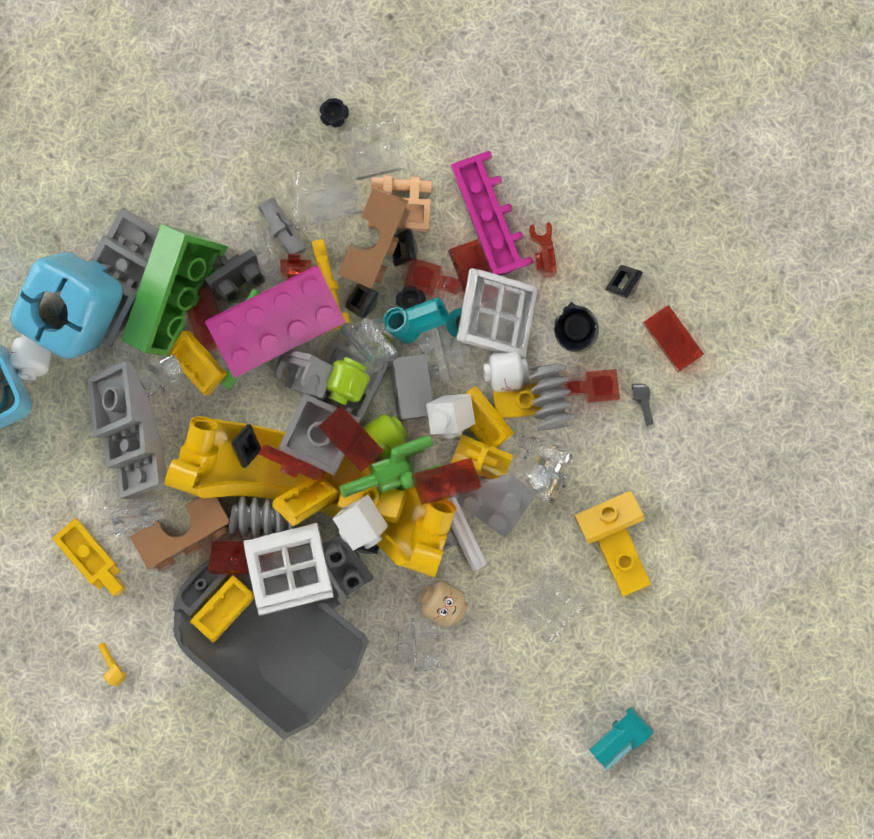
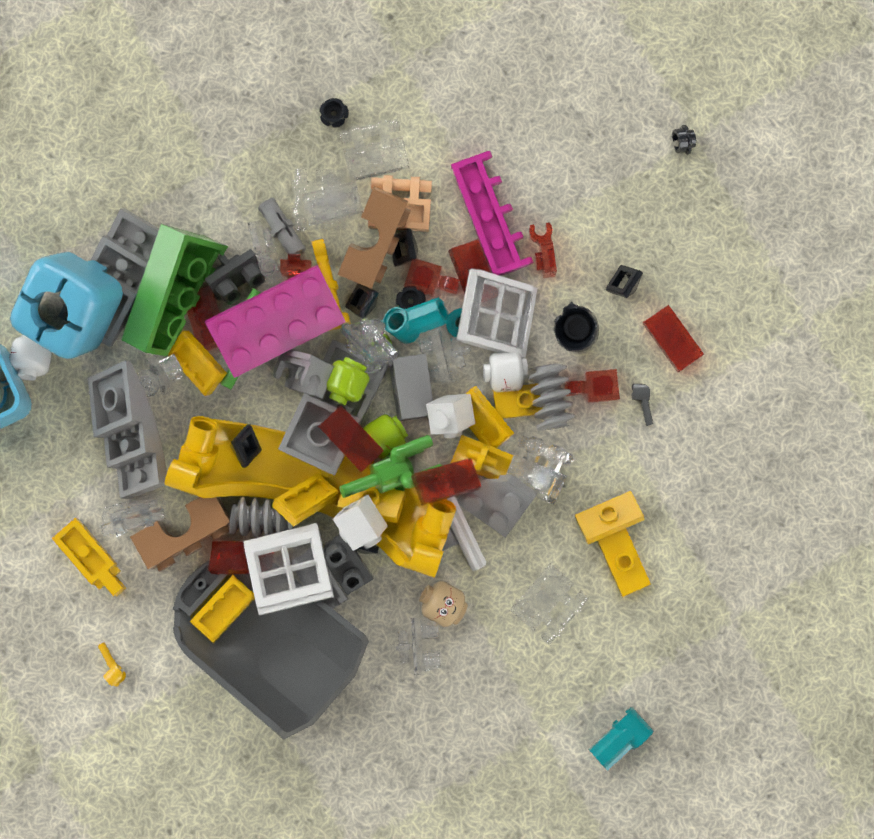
clear red plate [259,444,326,483] -> none
none -> black plate [672,125,696,155]

